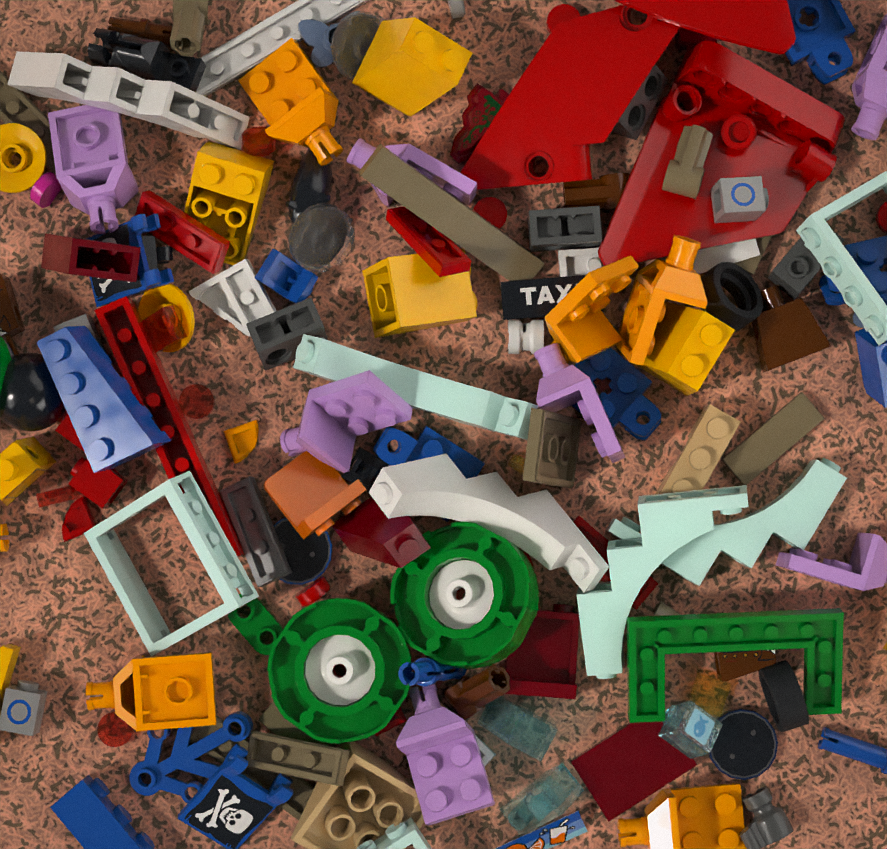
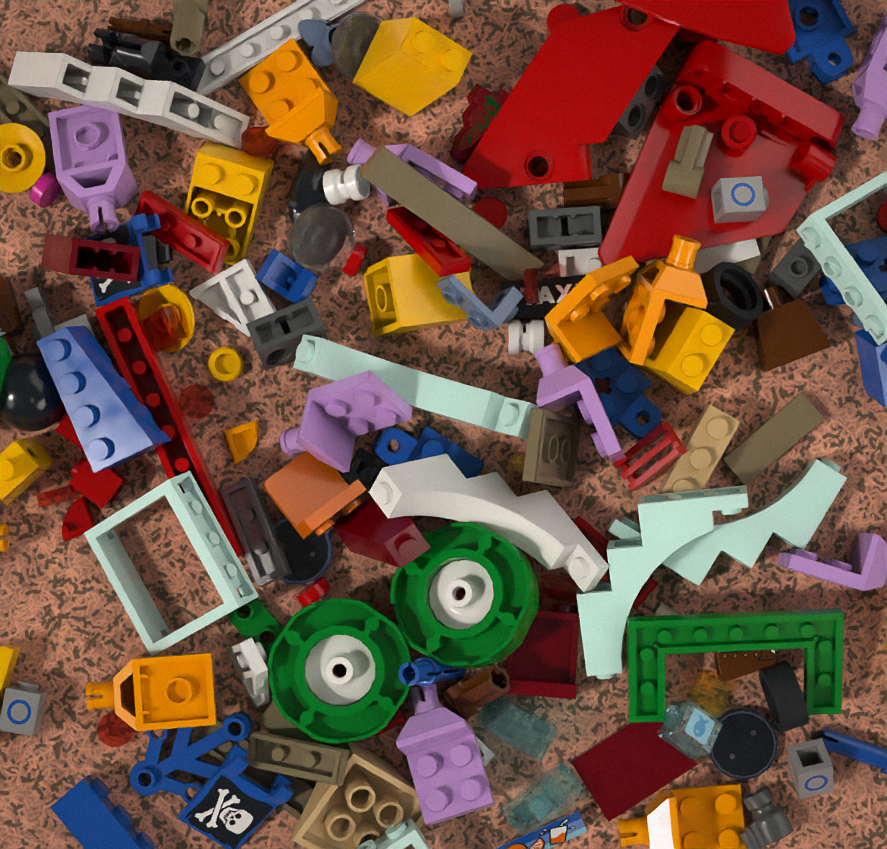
none -> light grey plate [24,287,57,341]
none -> yellow tile [208,347,244,382]
none -> white wing [225,637,269,709]
none -> white wheel [323,164,370,205]
none -> red tile [342,241,369,277]
none -> sand blue bracket [436,274,523,331]
none -> clear red tile [524,268,540,304]
none -> clear red tile [542,574,579,602]
none -> red tile [613,422,687,492]
none -> light grey brick [787,738,834,799]

